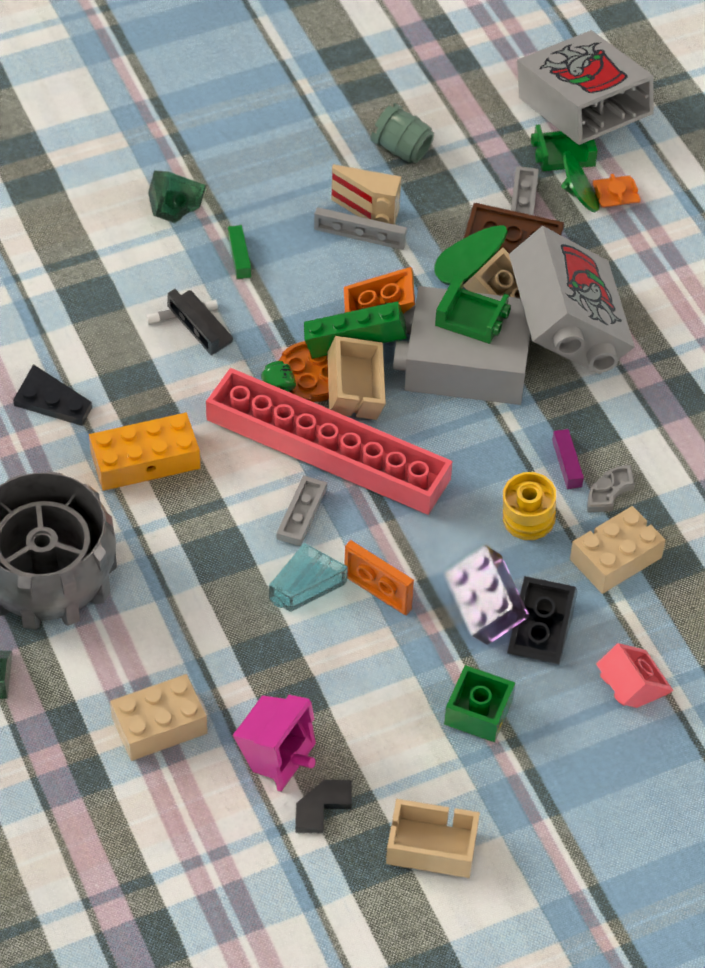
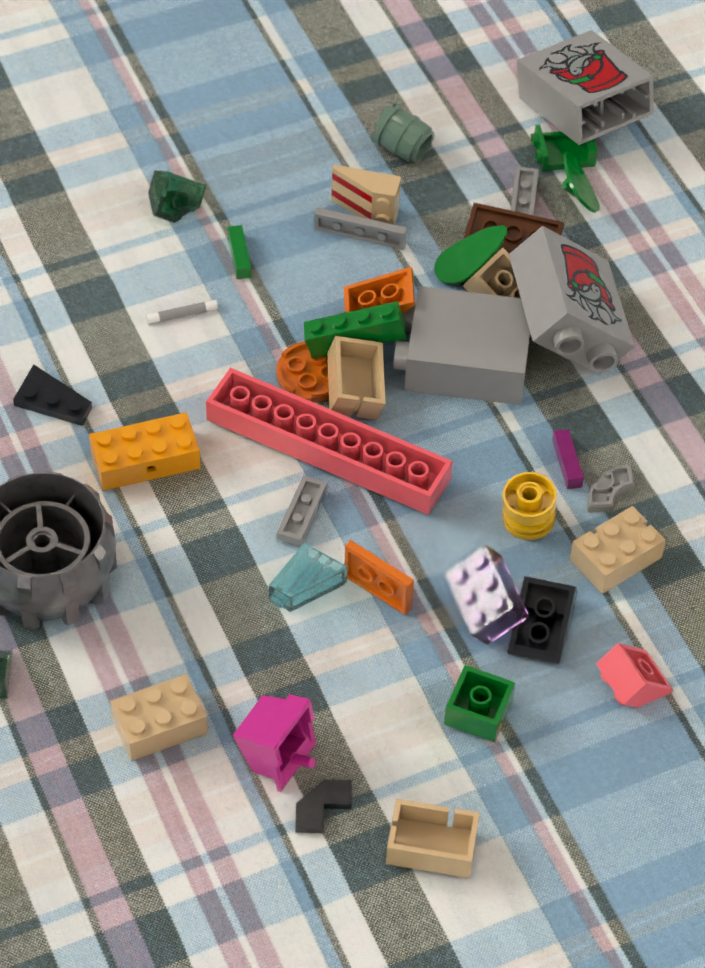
black panel [167,289,233,355] -> none
green head [261,361,296,392] -> none
green panel [435,276,511,344] -> none
orange piece [592,174,641,208] -> none

